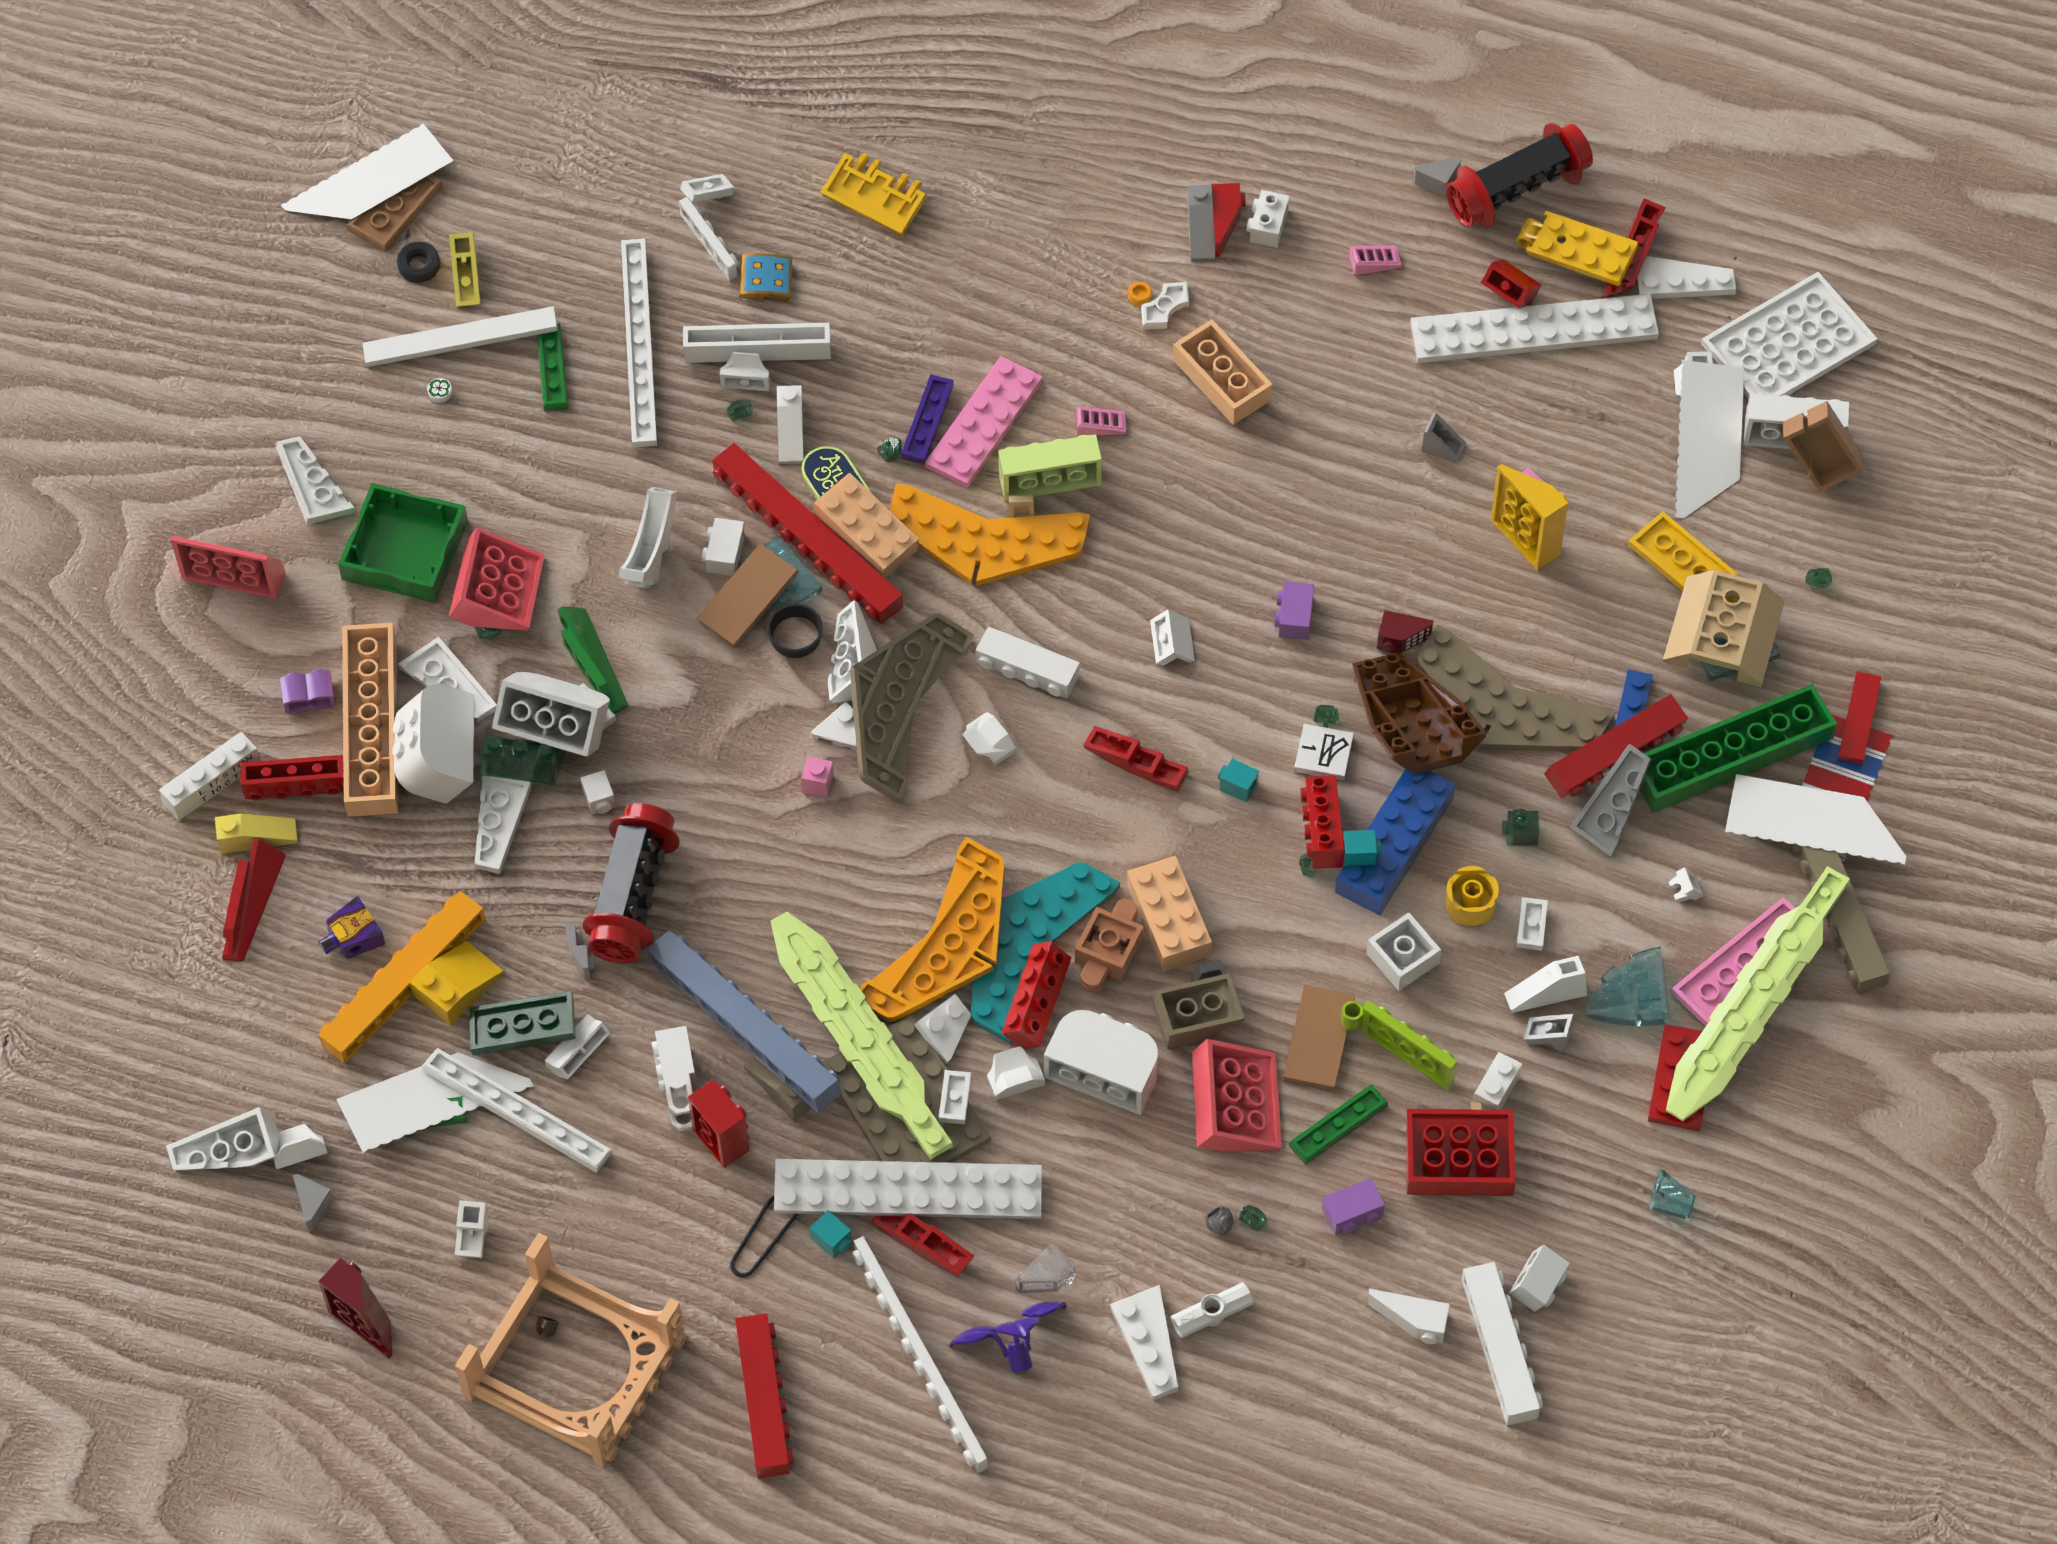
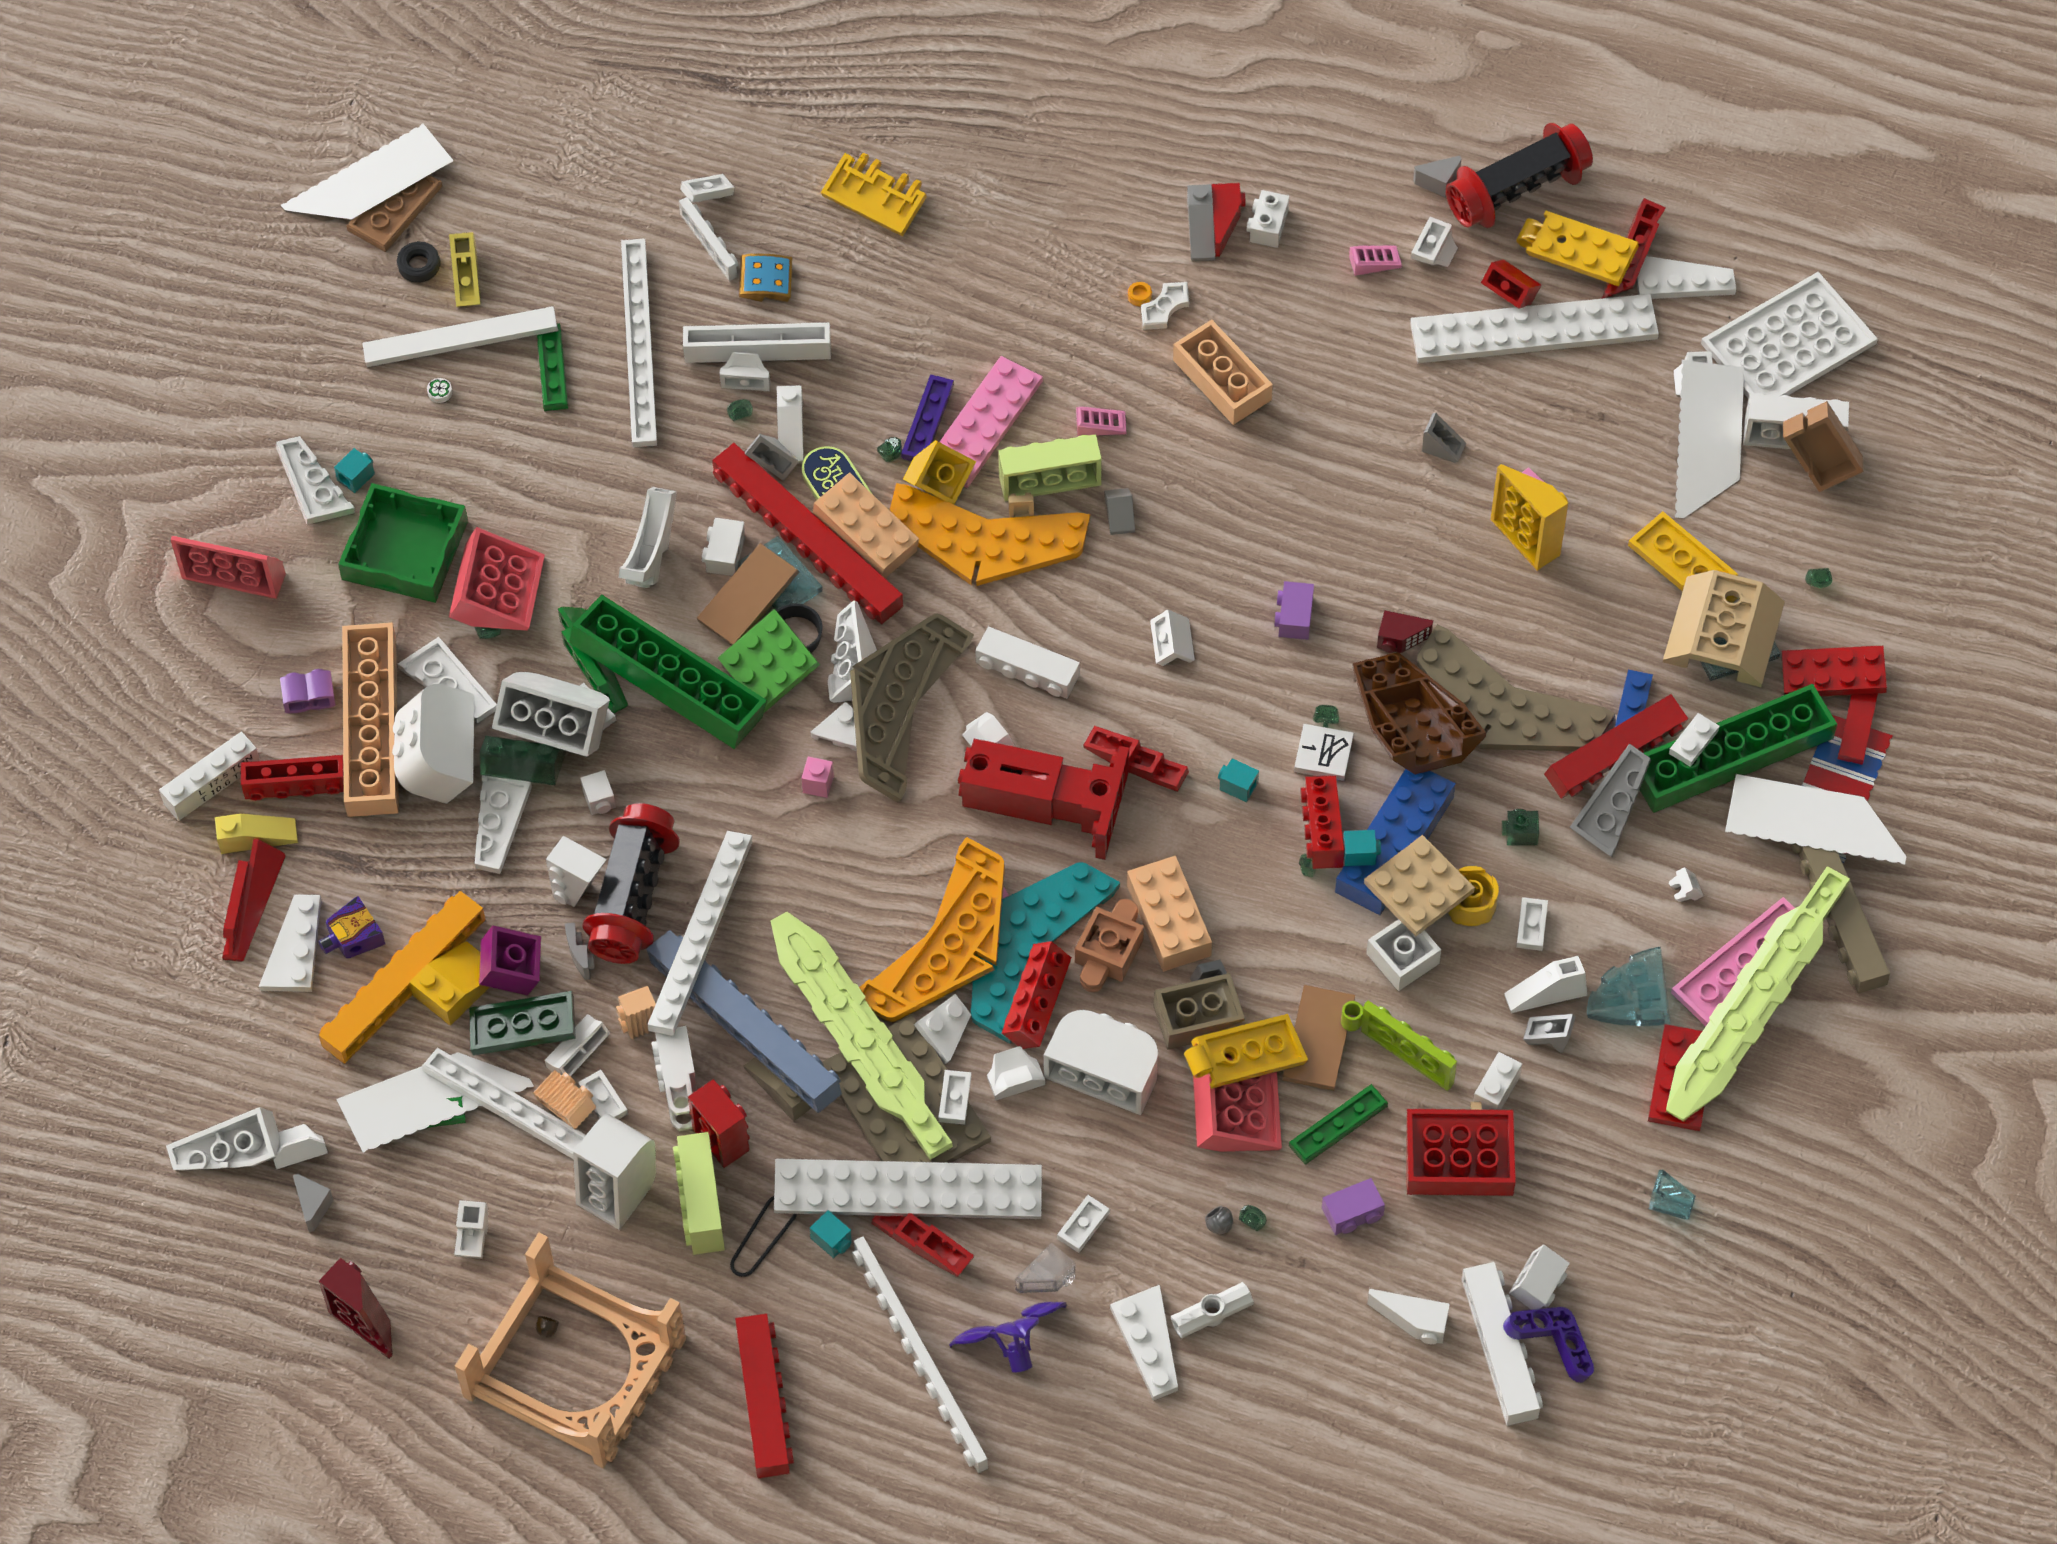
none -> white wing [259,895,321,992]
none -> teal brick [334,448,375,493]
none -> magenta brick [479,925,541,996]
none -> light nougat brick [533,1070,596,1129]
none -> white wedge [546,836,606,907]
none -> green brick [569,594,767,749]
none -> white brick [573,1114,656,1230]
none -> white plate [578,1070,628,1120]
none -> light nougat brick [616,986,656,1039]
none -> white plate [648,831,752,1036]
none -> yellowish green brick [673,1132,725,1255]
none -> bright green plate [718,609,820,713]
none -> light grey slope [744,434,799,481]
none -> yellow slope [903,440,976,504]
none -> red brick [958,738,1129,860]
none -> white plate [1057,1195,1110,1253]
none -> light grey slope [1104,488,1135,535]
none -> yellow hinge [1184,1014,1308,1089]
none -> tan plate [1364,835,1475,936]
none -> white slope [1411,217,1458,267]
none -> dark purple beam [1503,1307,1594,1383]
none -> white plate [1669,713,1719,767]
none -> red plate [1782,645,1887,696]

